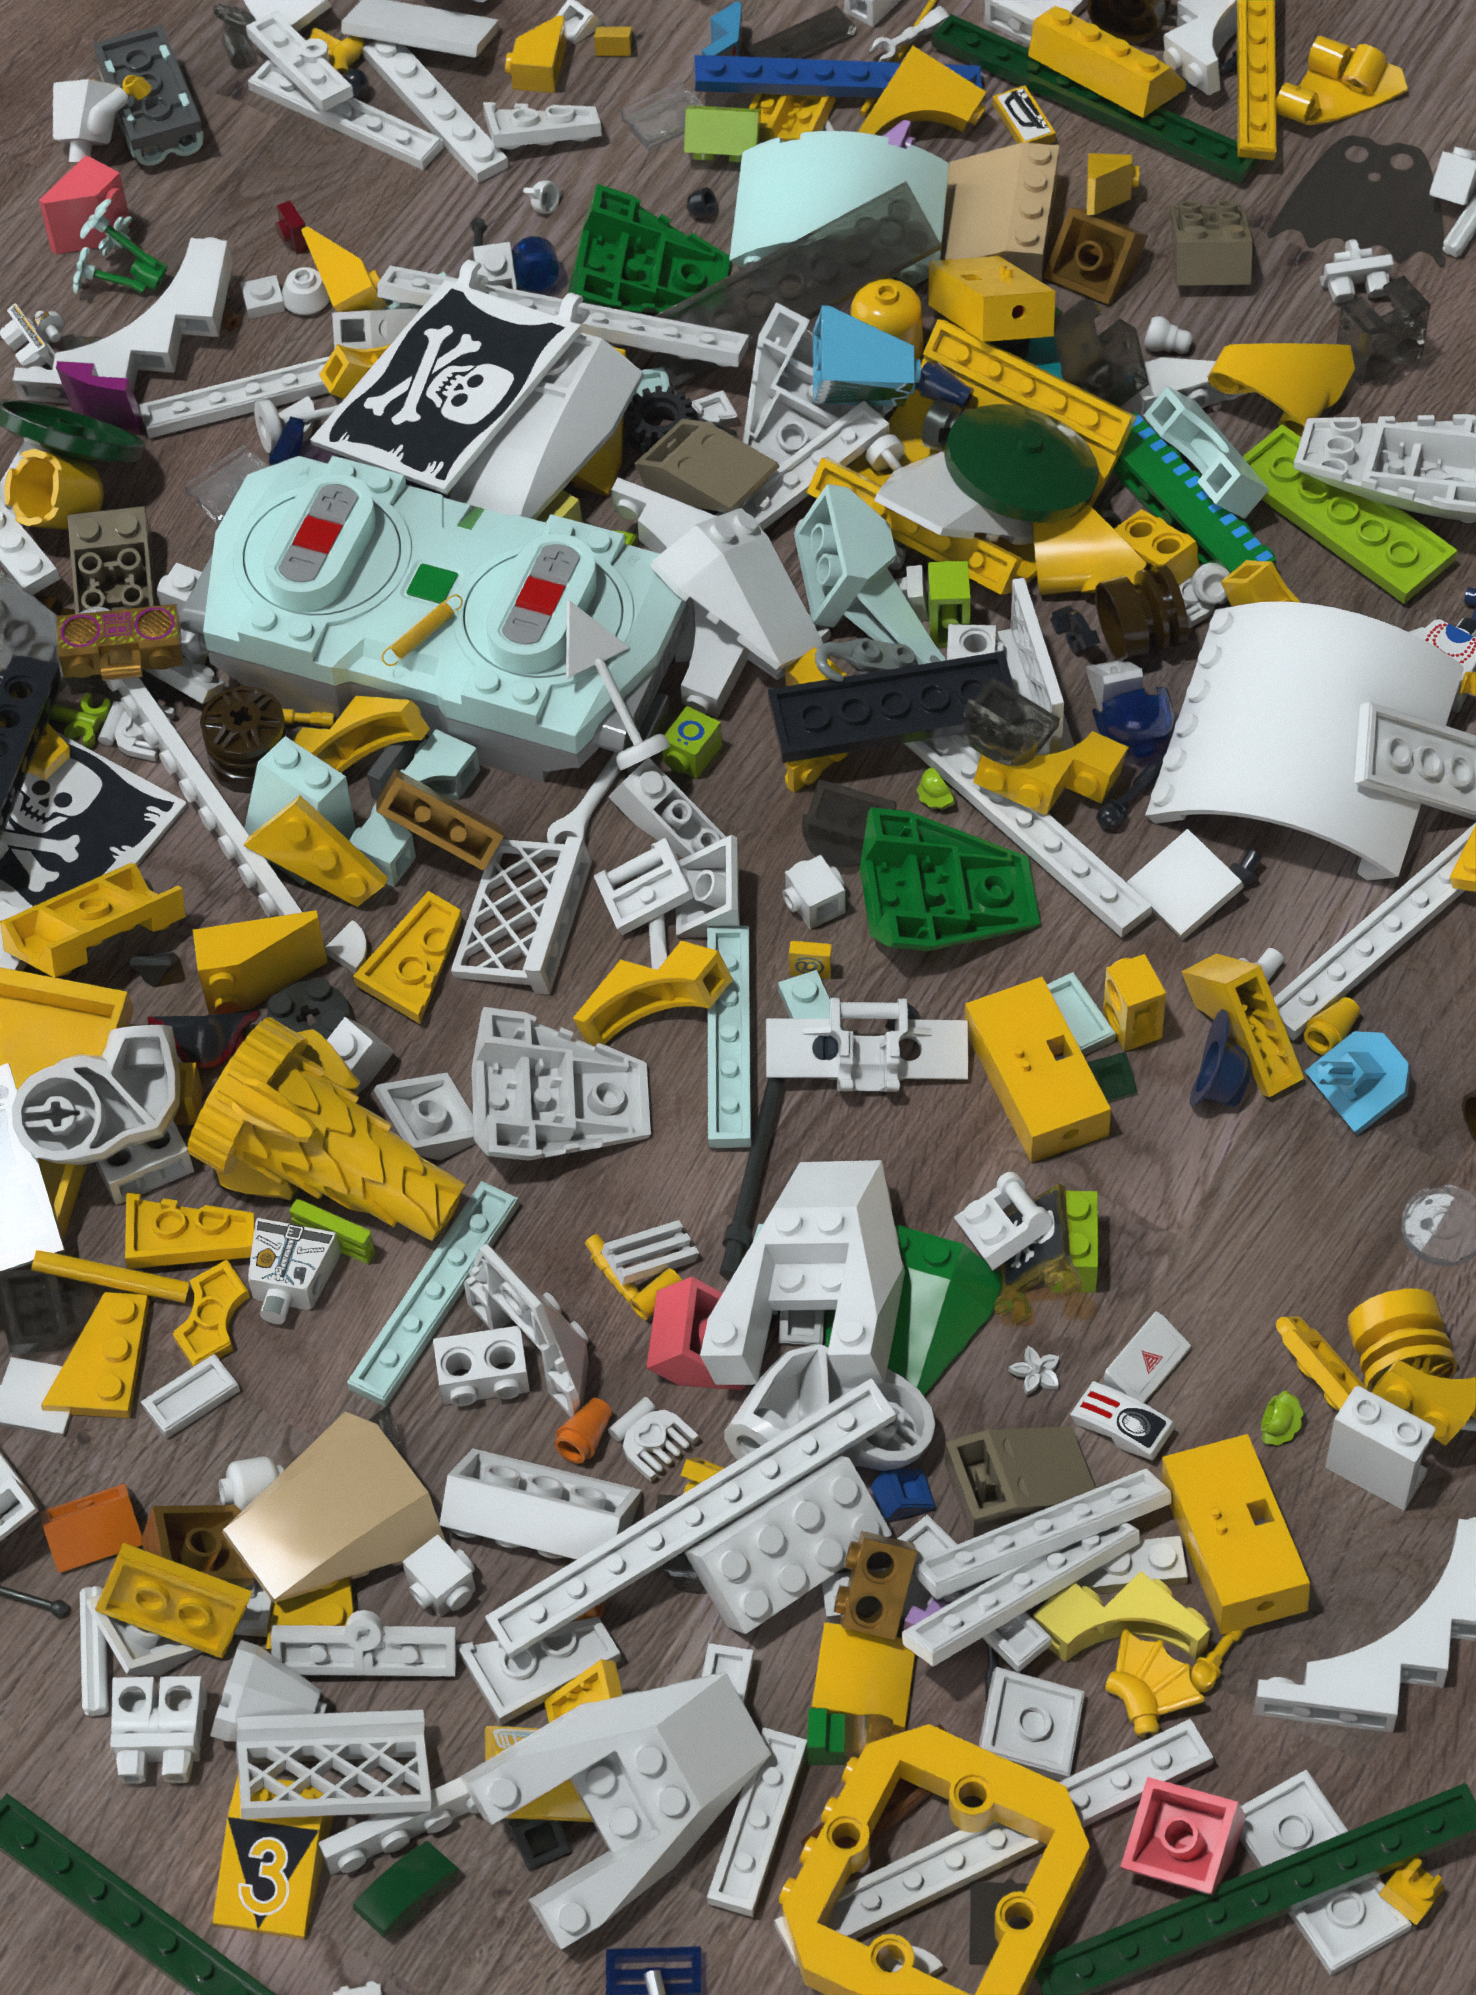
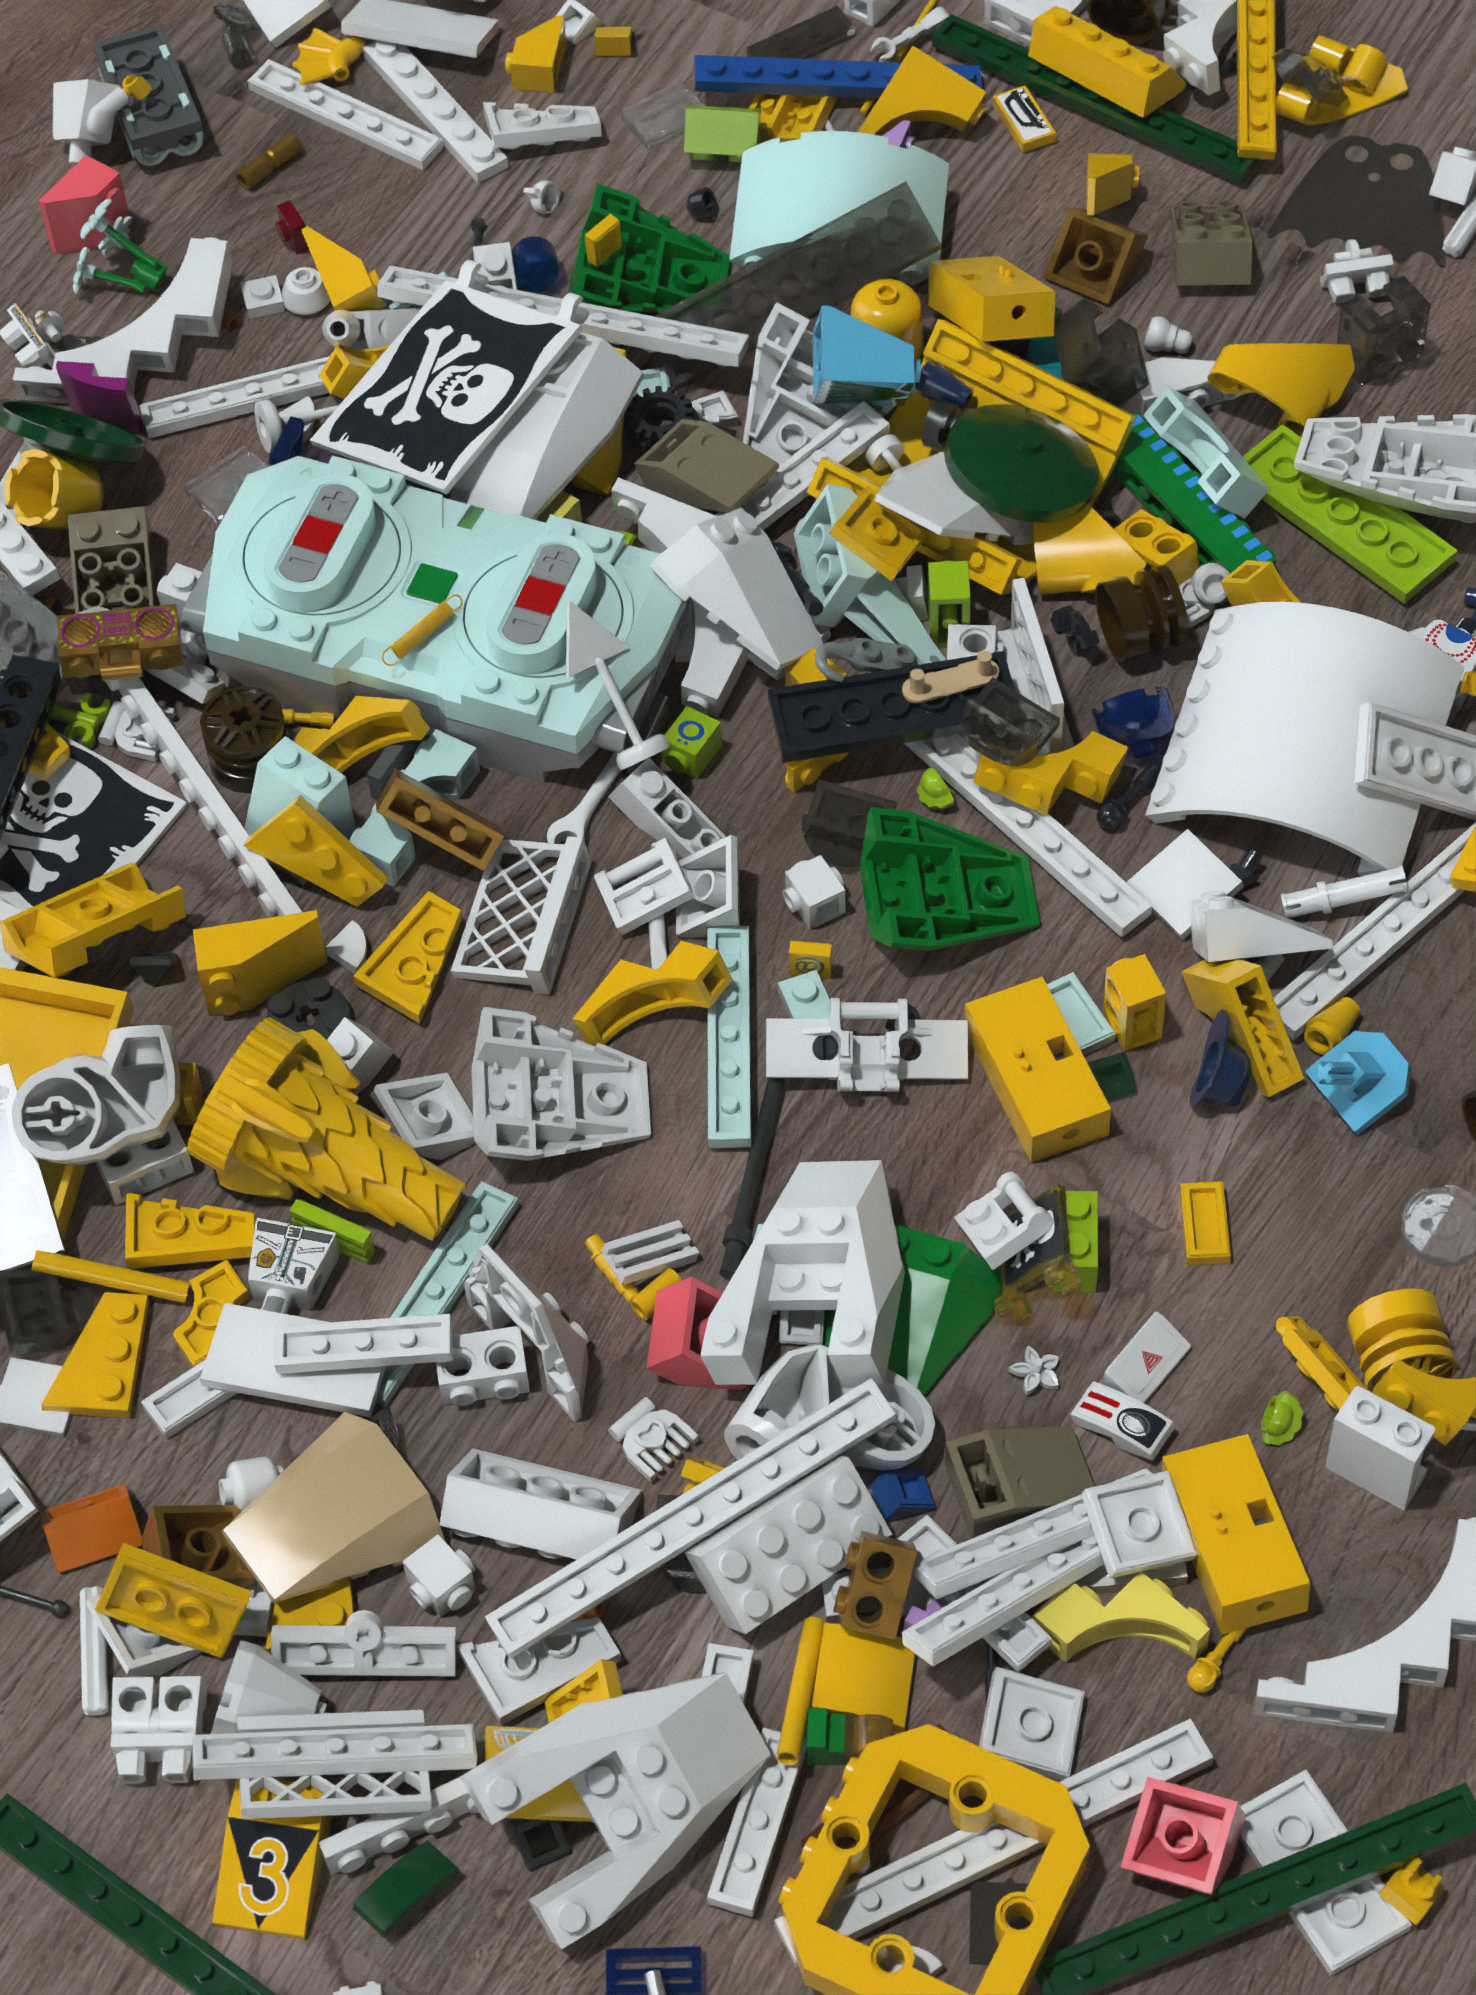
black hat [148,1011,258,1070] -> none
white hinge [246,11,354,112] -> none
black hinge [343,69,369,98] -> none
orange cone [554,1398,613,1464] -> none
dark azure slope [702,1,743,57] -> none
tan slope [940,142,1059,282] -> none
white slope [1086,661,1143,718] -> none
yellow arm [1105,1629,1205,1738] -> none
none -> white tile [192,1724,477,1780]
none -> white tile [200,1303,386,1417]
none -> pearl gold piece [235,132,303,190]
none -> white plate [274,1314,452,1374]
none -> white cone [323,310,360,347]
none -> yellow tile [584,214,622,267]
none -> black piece [772,542,824,616]
none -> yellow piece [776,1617,825,1765]
none -> yellow tile [829,485,930,581]
none -> tan piece [902,650,999,703]
none -> white tile [1081,1471,1198,1579]
none -> yellow tile [1180,1181,1231,1266]
none -> white slope [1189,891,1333,962]
none -> clear smoke slope [1272,48,1348,106]
none -> white pin [1281,866,1408,919]

